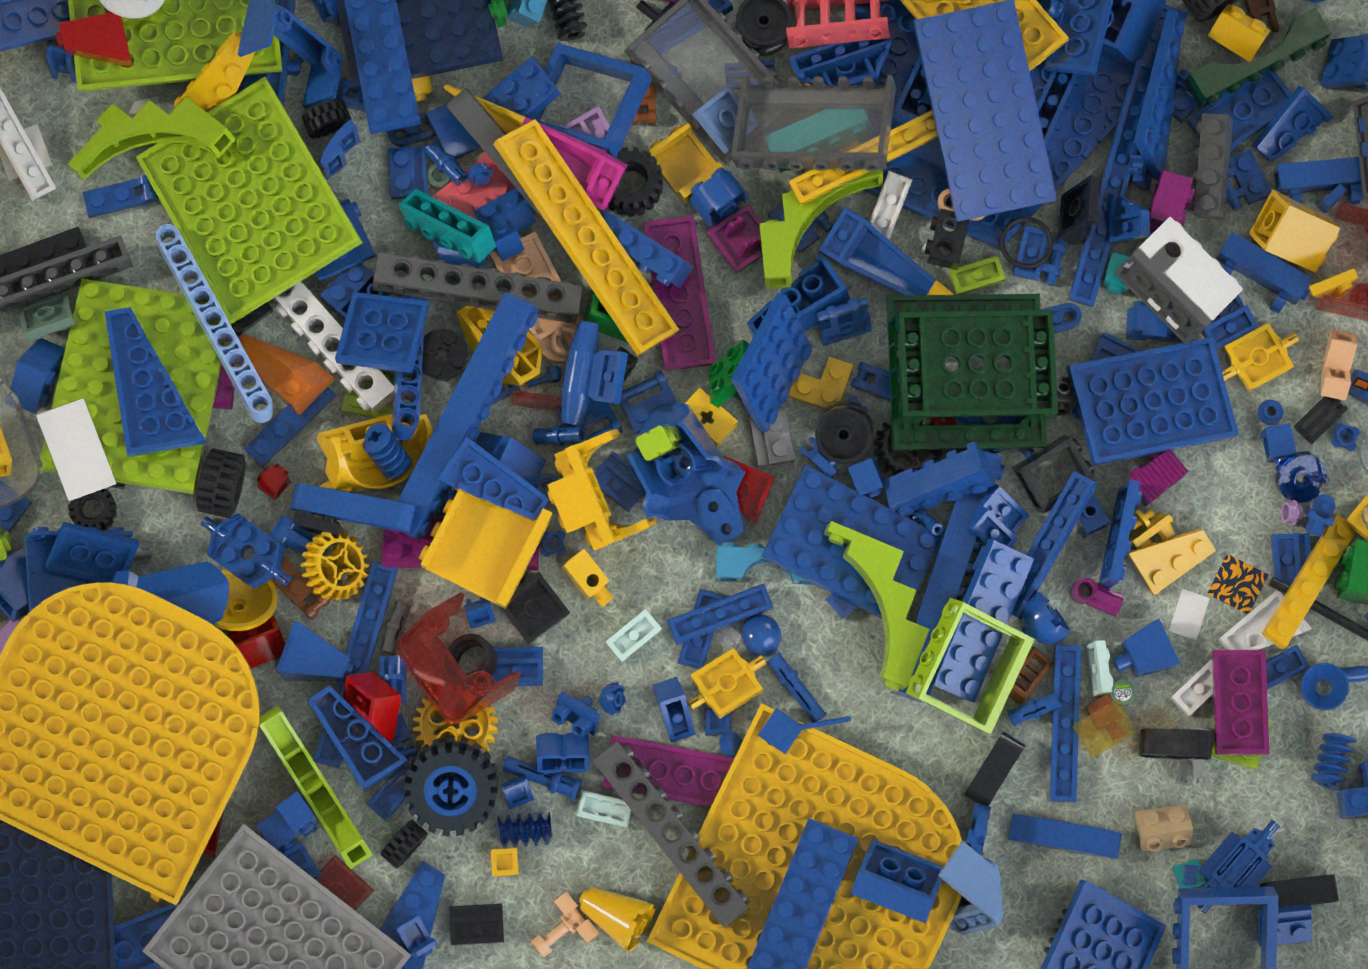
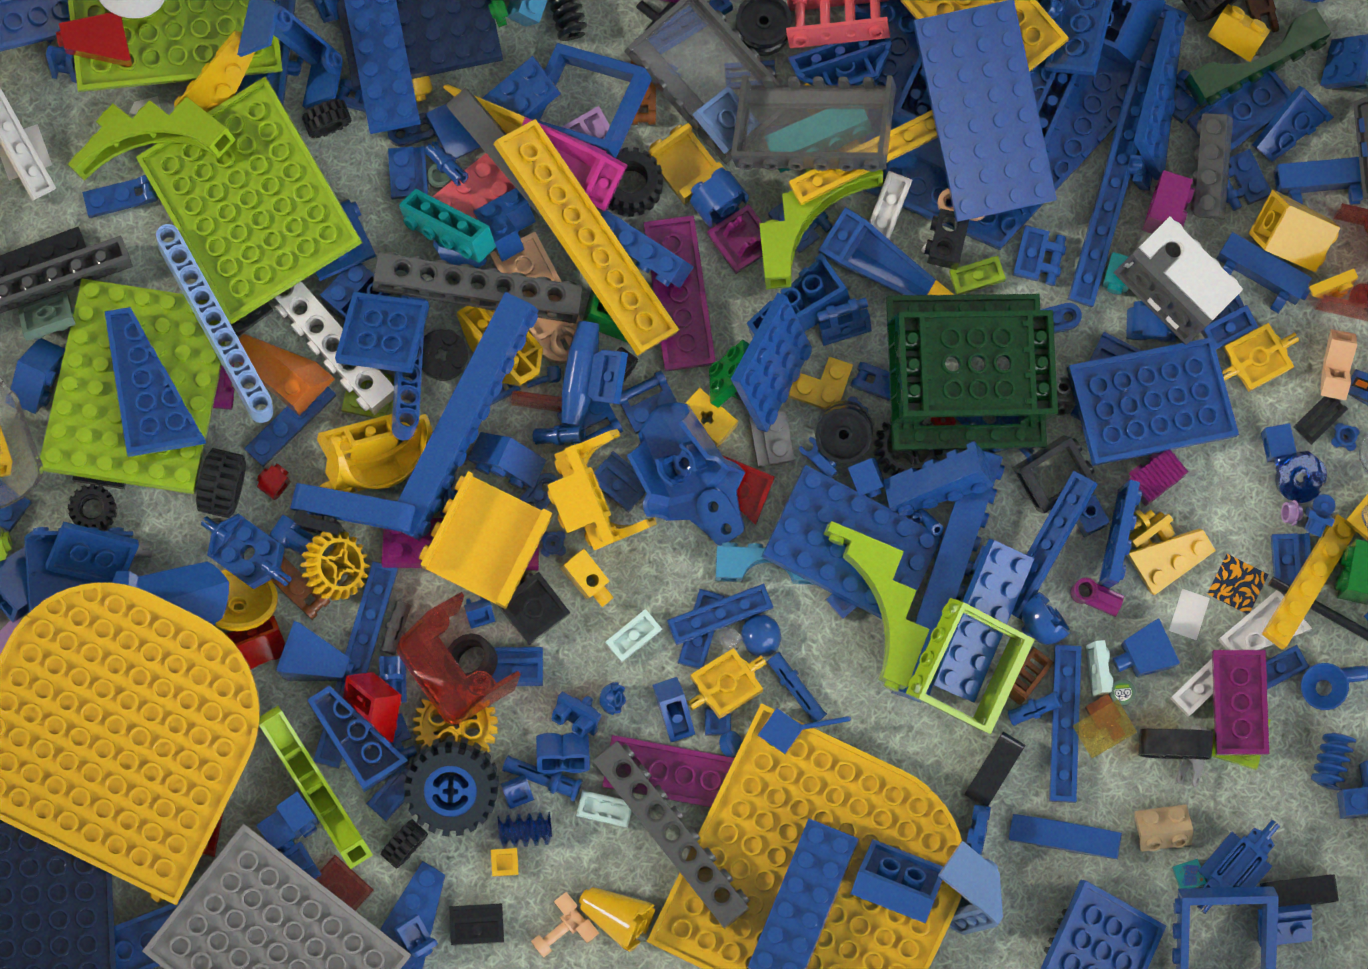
white sticker [36,399,116,501] -> none
blue slope [320,119,360,180] -> none
blue piece [363,423,413,479] -> none
blue wing [435,437,550,521] -> none
blue plate [468,163,493,186] -> none
lime brick [635,424,682,461] -> none
blue slope [969,483,1030,547] -> none
black tyre [1000,216,1053,269] -> none
black plate [1058,175,1100,246] -> none
blue wing [1108,194,1150,244] -> none
blue plate [1257,399,1284,425] -> none
blue tile [1318,184,1346,213] -> none

